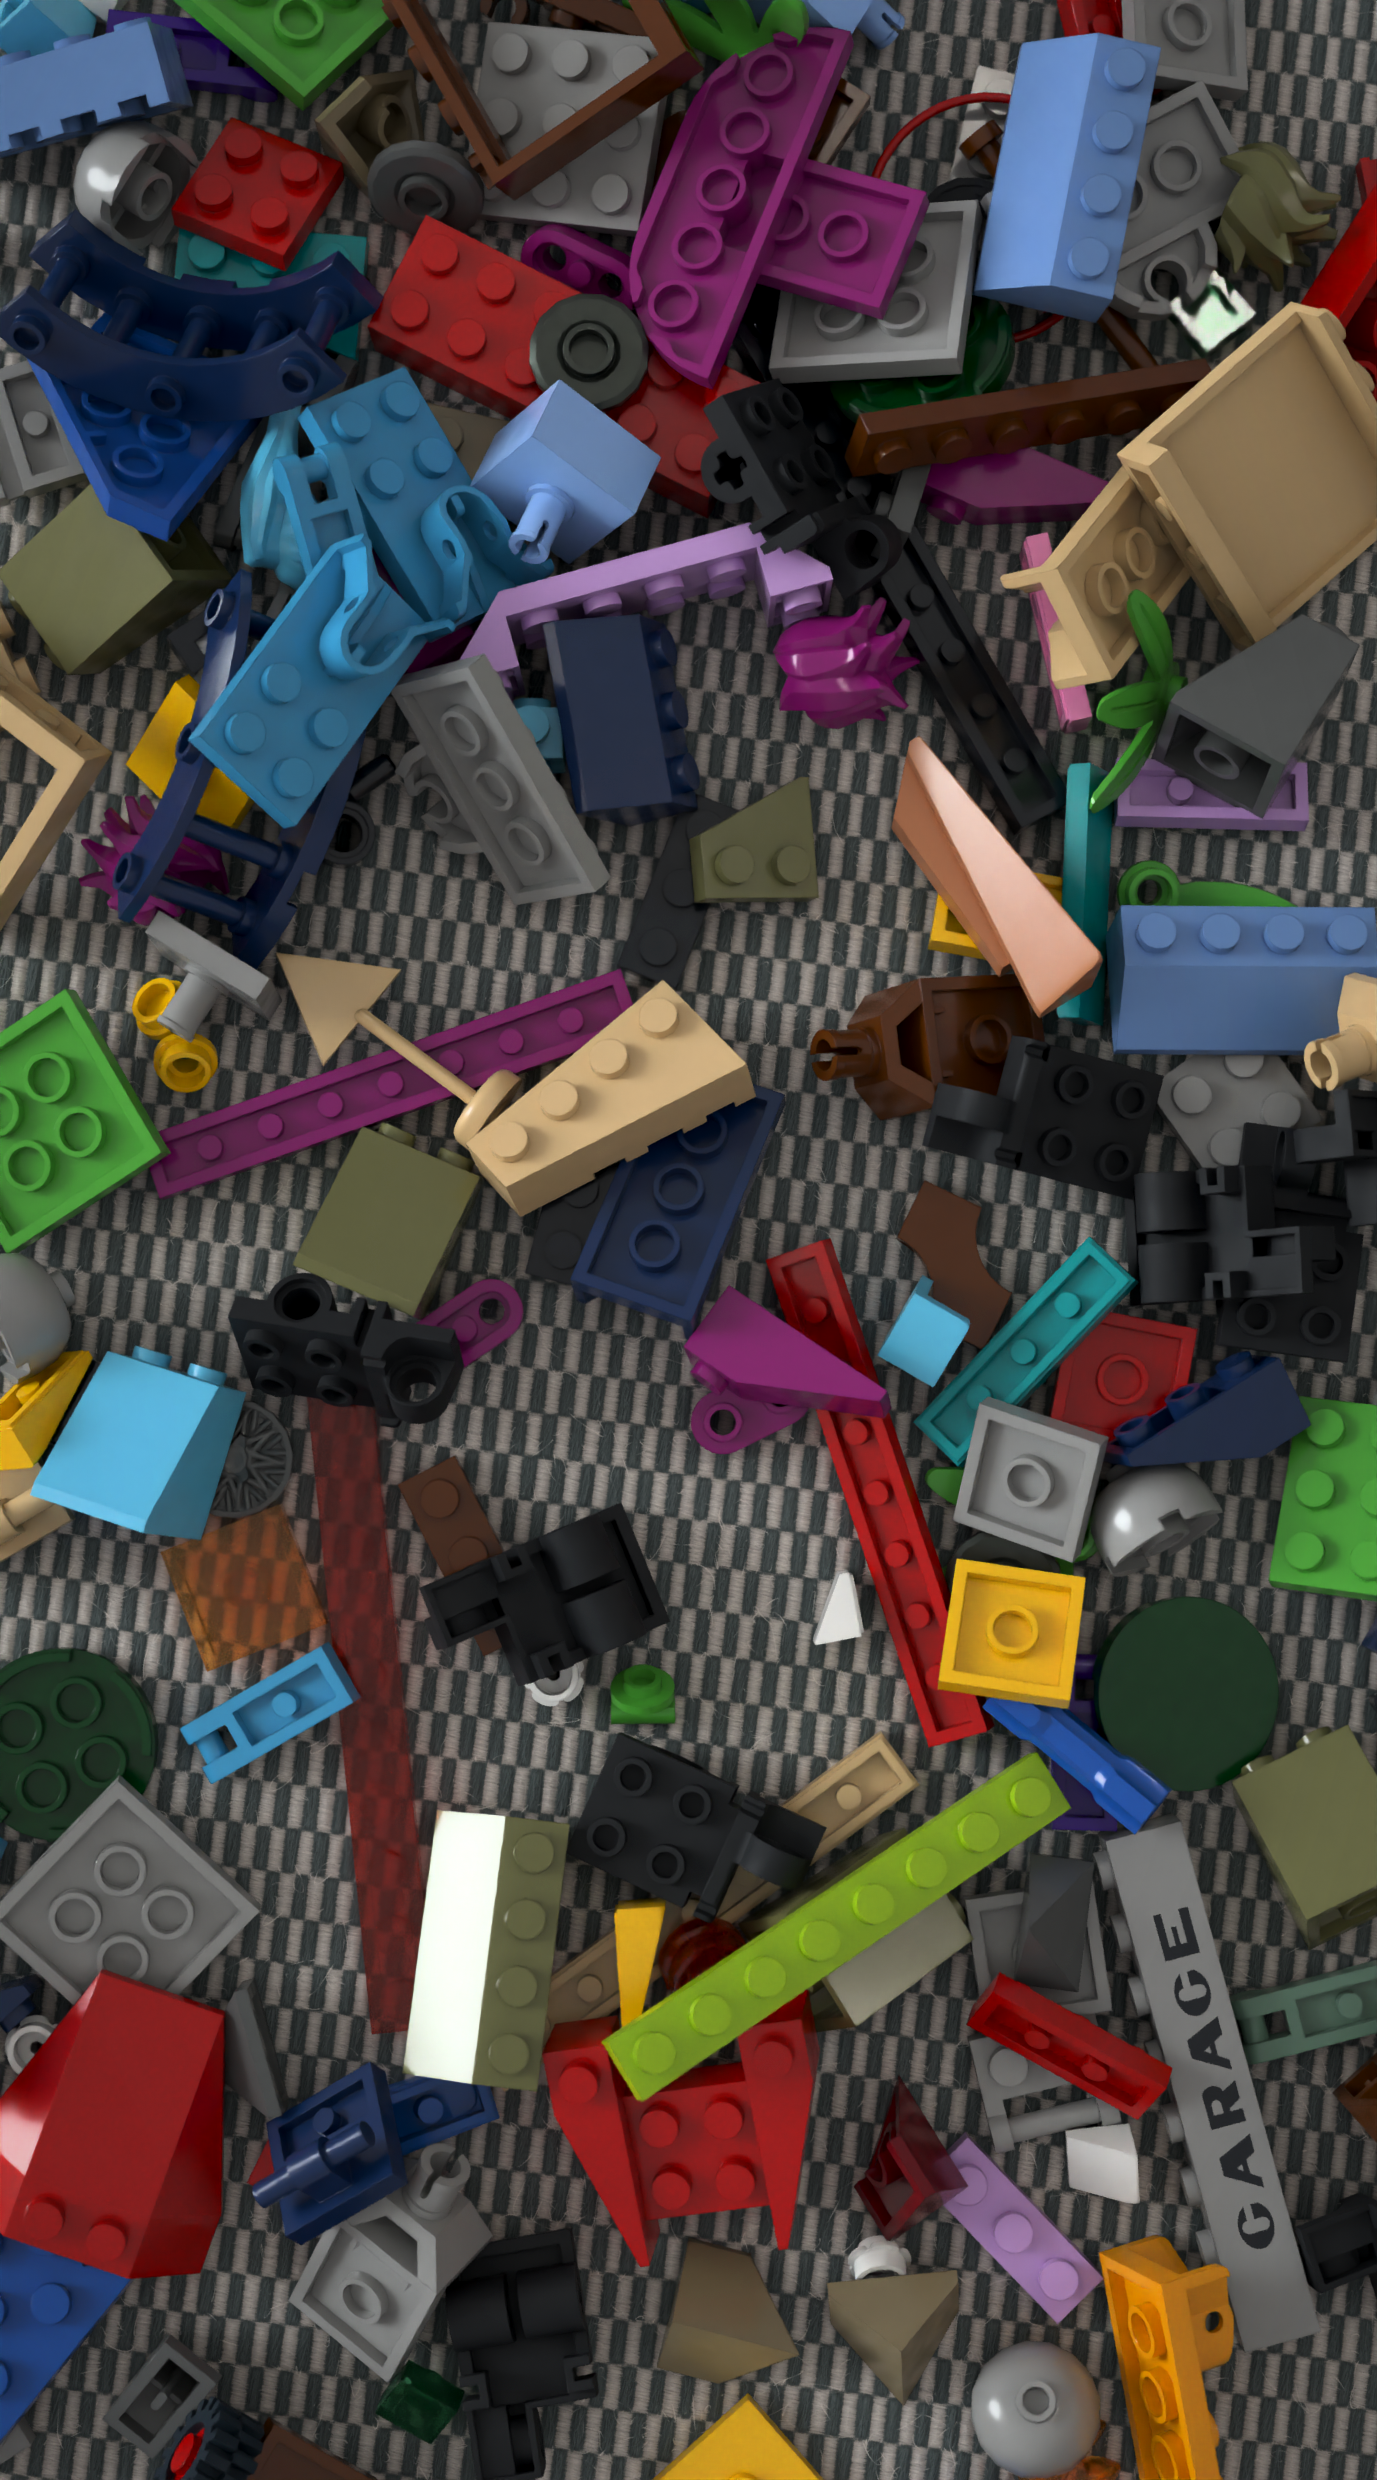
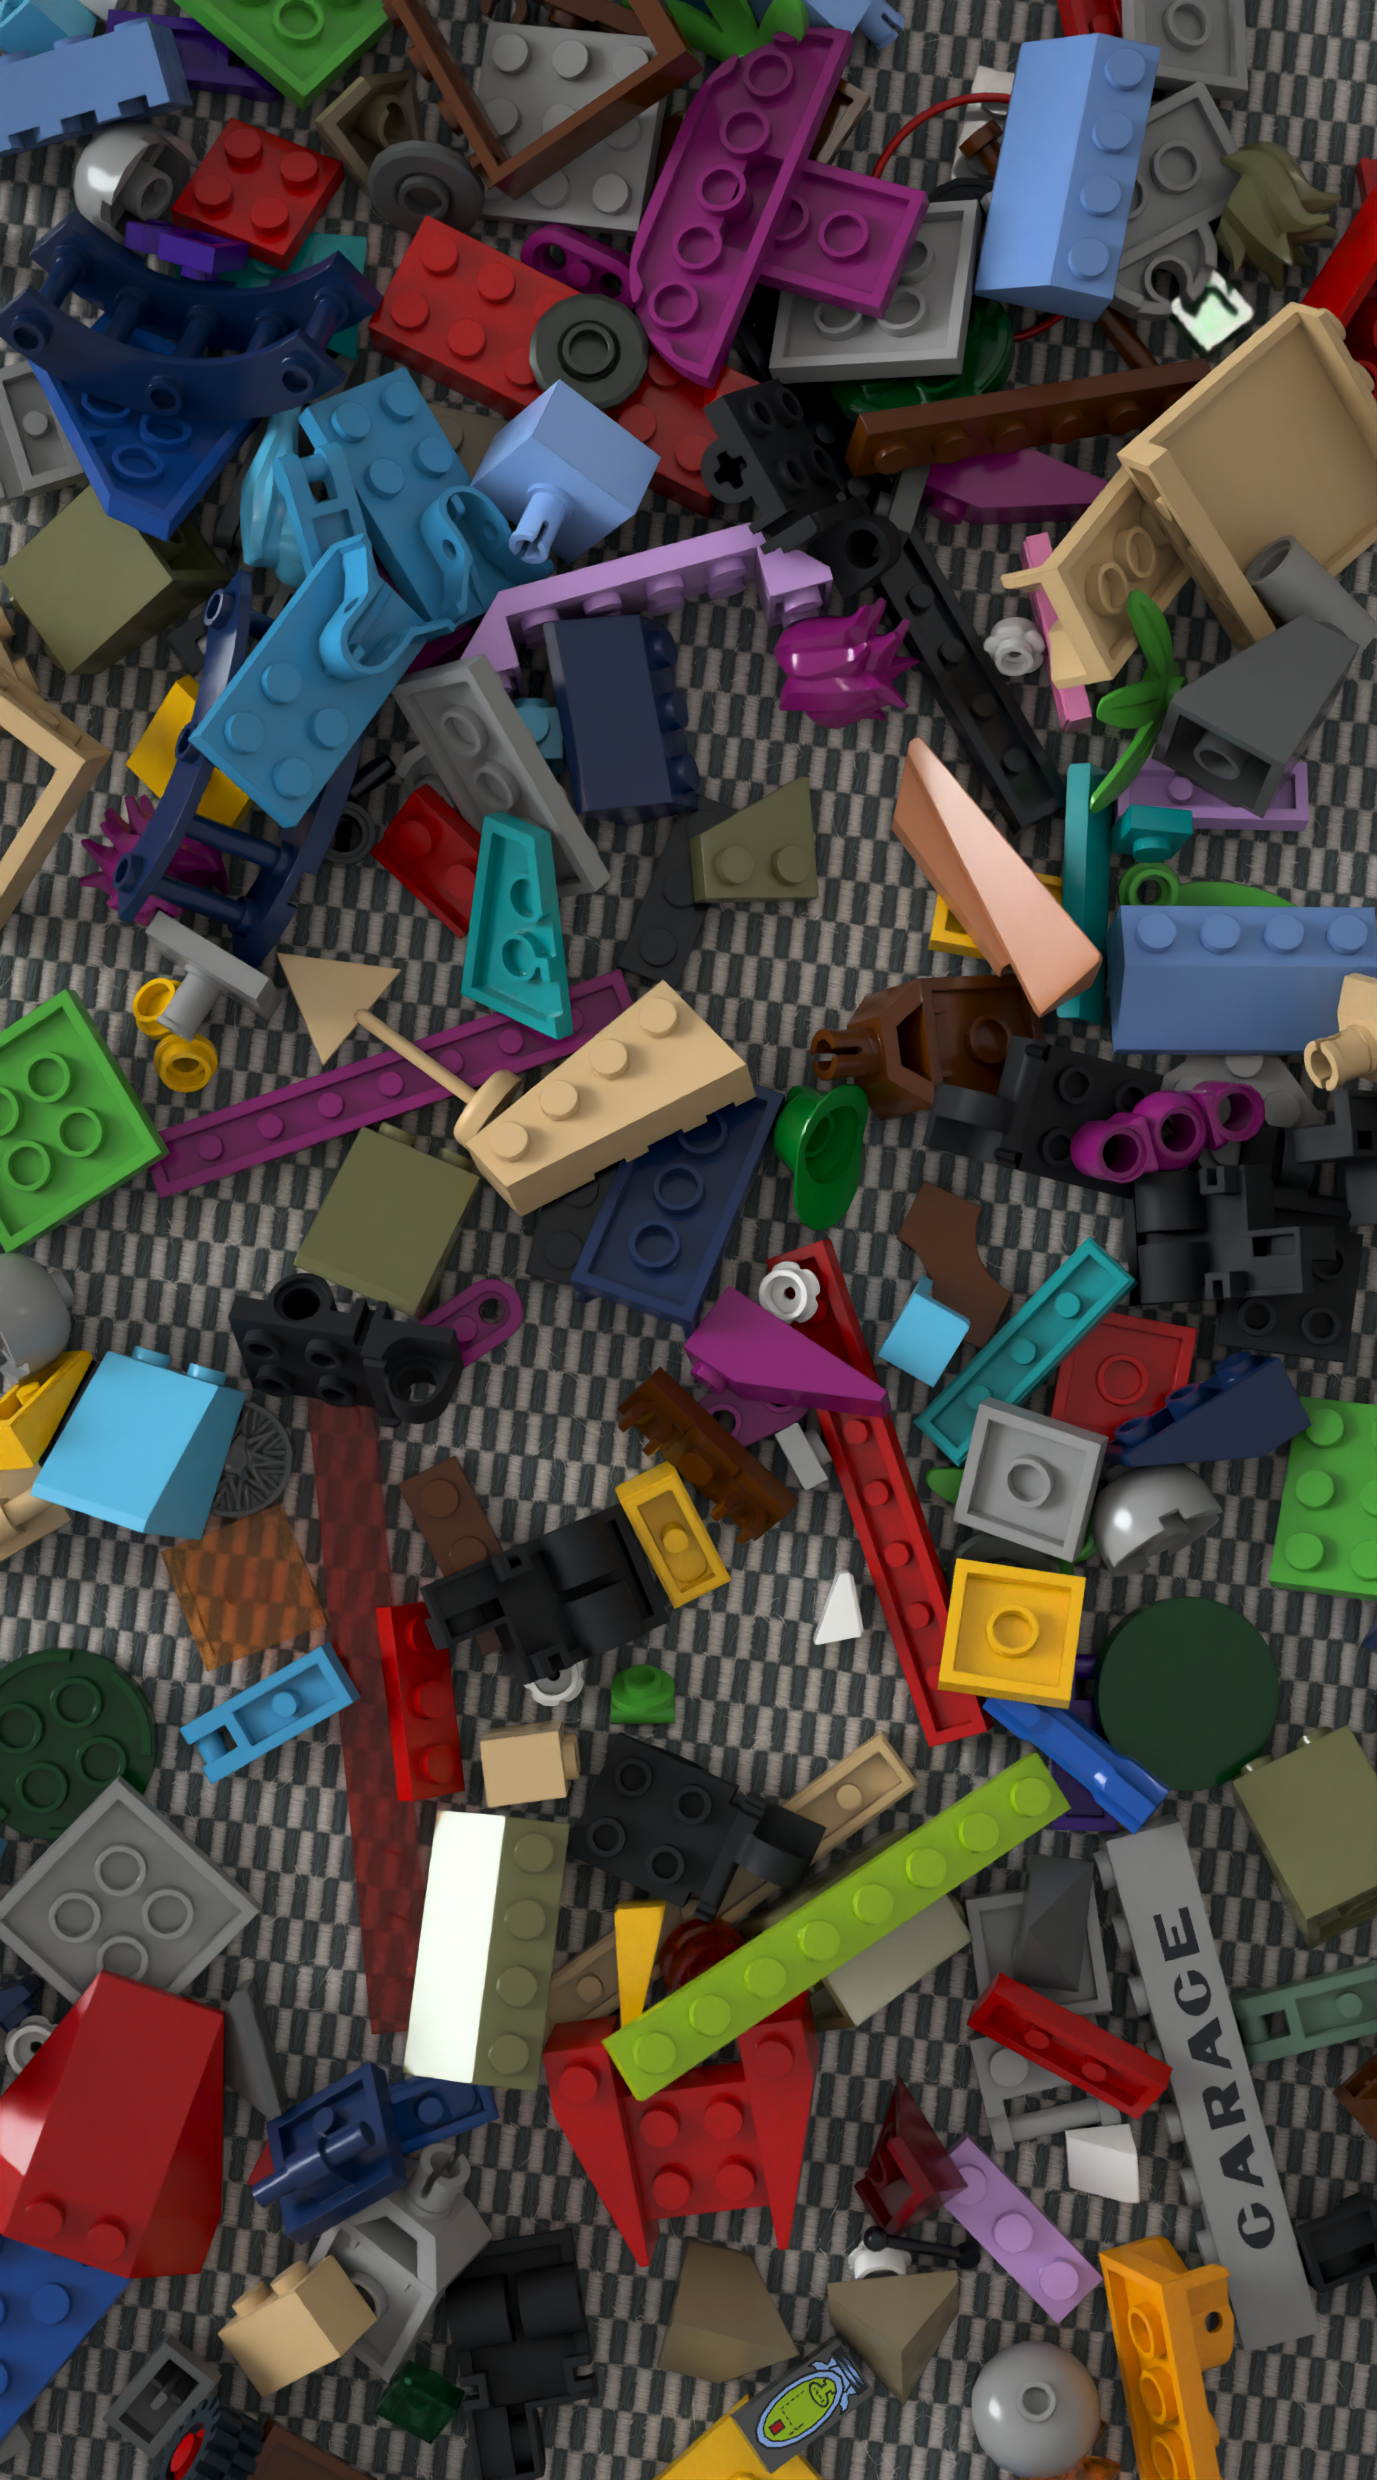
none -> dark purple plate [124,218,249,282]
none -> tan brick [217,2254,378,2398]
none -> red plate [370,783,481,940]
none -> red plate [376,1600,465,1802]
none -> teal wing [460,811,574,1040]
none -> tan brick [479,1719,582,1808]
none -> yellow slope [615,1461,731,1609]
none -> reddish brown plate [617,1367,799,1545]
none -> tile [730,2336,875,2474]
none -> white plate [759,1261,820,1325]
none -> green piece [772,1084,869,1230]
none -> light grey plate [773,1422,832,1491]
none -> black hinge [863,2225,981,2269]
none -> white plate [984,617,1046,676]
none -> magenta piece [1070,1080,1265,1183]
none -> teal plate [1111,804,1193,863]
none -> light grey pin [1246,535,1377,659]

